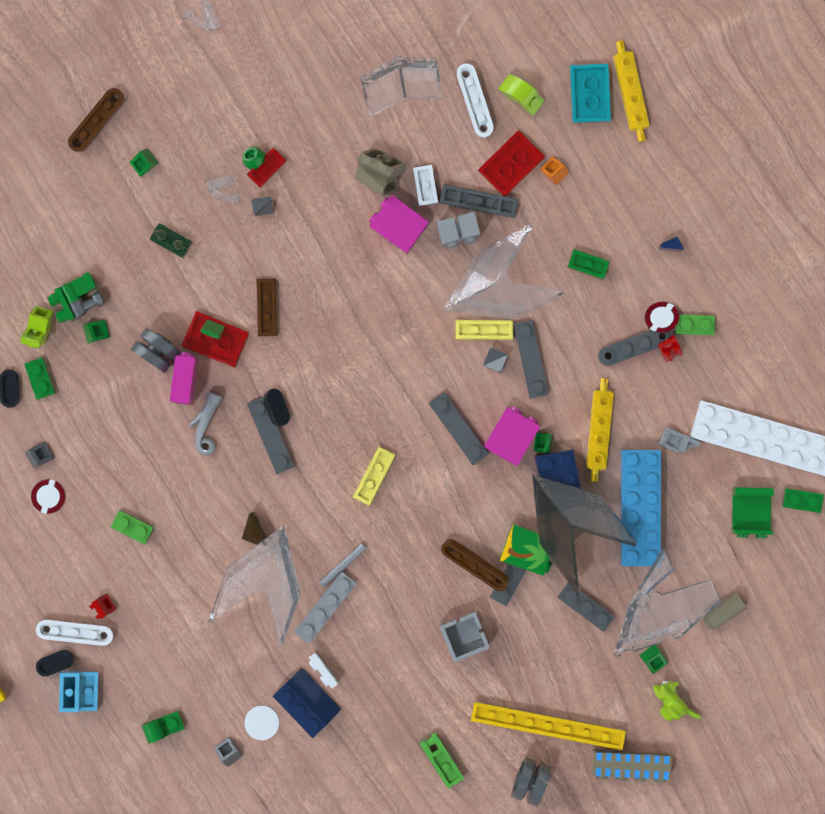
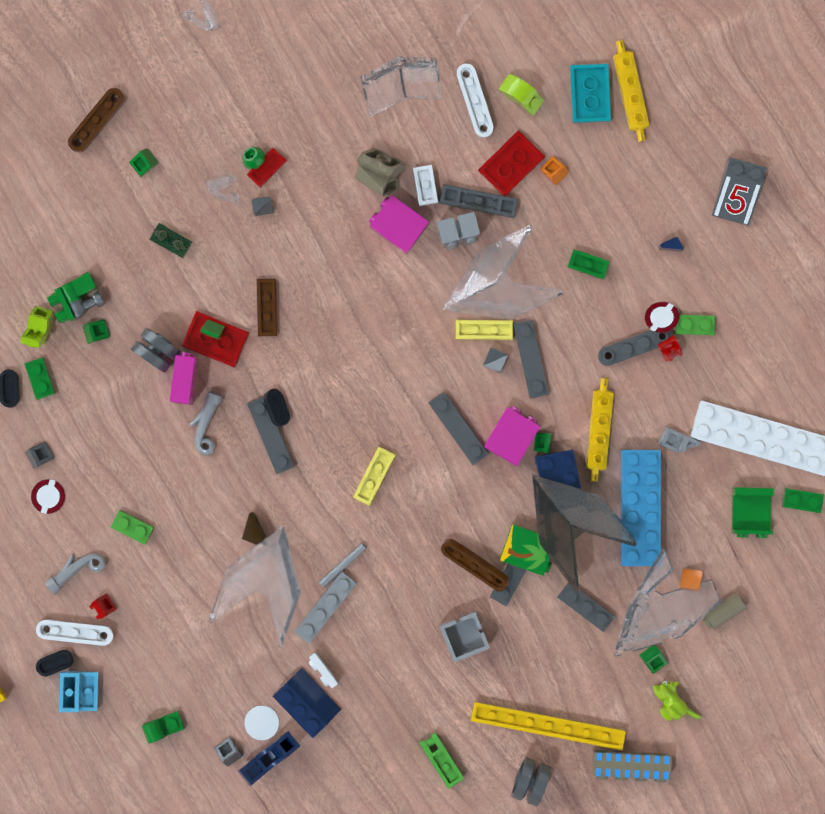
none -> light grey plant [45,553,106,595]
none -> dark blue arch [238,731,300,786]
none -> orange slope [679,569,703,592]
none -> dark grey slope [712,158,767,226]

